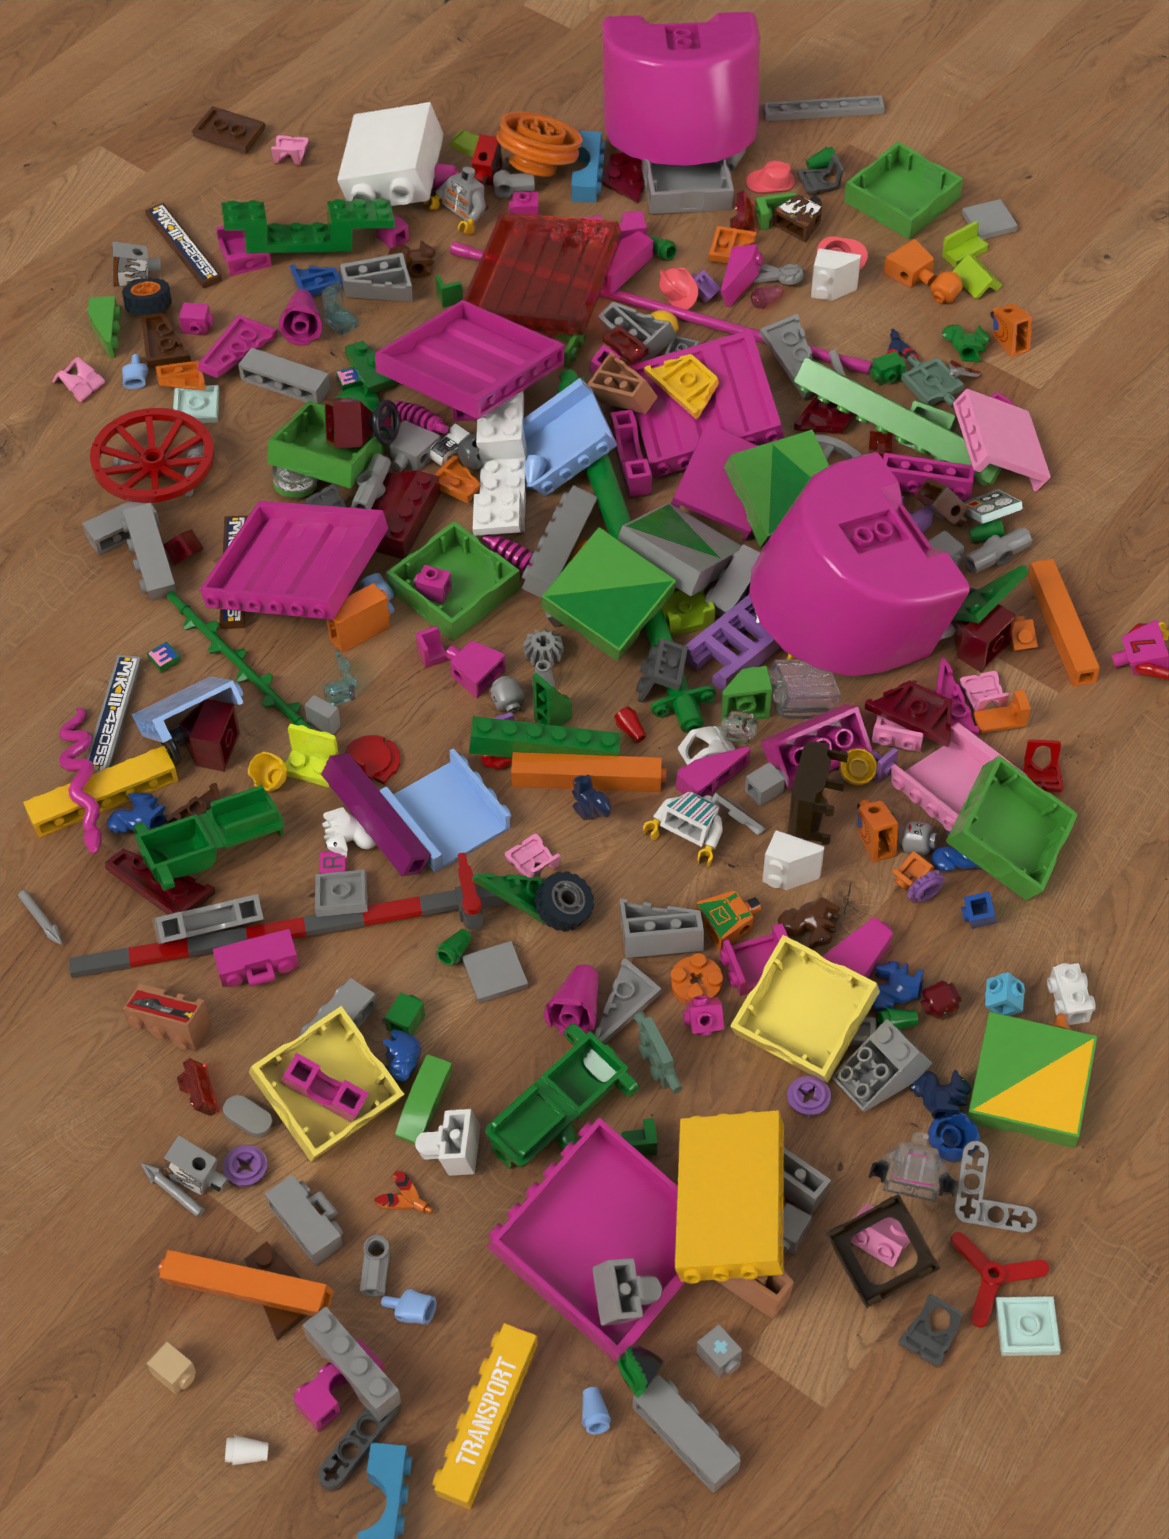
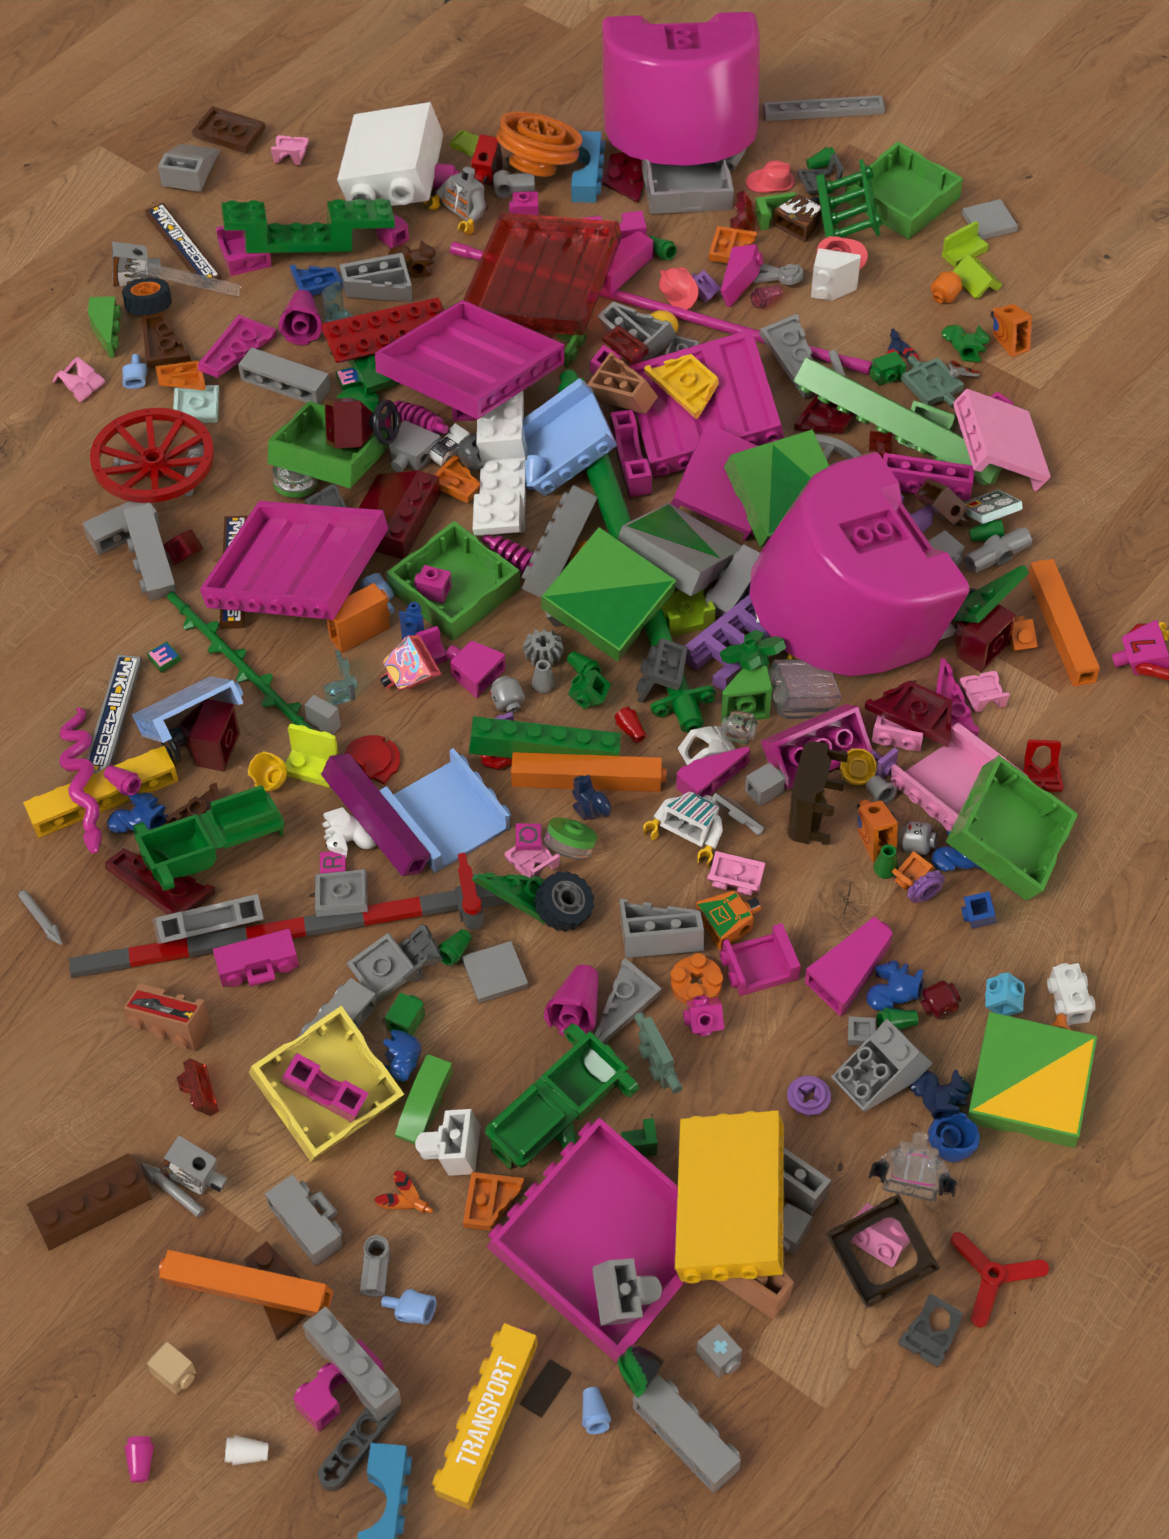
dark pink brick [179,303,214,335] -> none
light grey tile [223,1095,273,1138] -> none
medium lavender gear [223,1145,267,1188] -> none
light grey piece [350,454,391,509] -> none
green panel [435,275,463,308] -> none
green slope [532,673,572,726] -> none
light yellow tile [730,935,880,1084] -> none
white slope [762,830,824,890] -> none
reddish brown animal [778,897,841,949] -> none
orange torso [884,239,936,287] -> none
light grey beam [955,1140,1037,1232] -> none
orange bracket [973,690,1031,733] -> none
light aqua tile [995,1296,1061,1356] -> none
none -> reddish brown slope [27,1153,152,1251]
none -> dark pink cone [104,765,141,796]
none -> dark pink cone [124,1436,154,1483]
none -> clear axle [135,261,241,297]
none -> light grey slope [158,144,220,192]
none -> red bracket [321,297,445,363]
none -> light grey tile [346,932,419,1003]
none -> torso [380,635,441,690]
none -> blue hinge [399,602,424,641]
none -> dark grey piece [399,924,443,982]
none -> orange wing [463,1172,525,1231]
none -> dark pink tile [515,823,541,850]
none -> dark brown sticker [520,1359,572,1418]
none -> bright green piece [543,817,598,860]
none -> green cone [567,651,601,674]
none -> green brick [568,669,611,709]
none -> bright pink bracket [707,851,766,896]
none -> green plant [719,630,786,671]
none -> green fence [816,159,882,238]
none -> light grey piece [866,775,897,805]
none -> green cone [873,844,899,879]

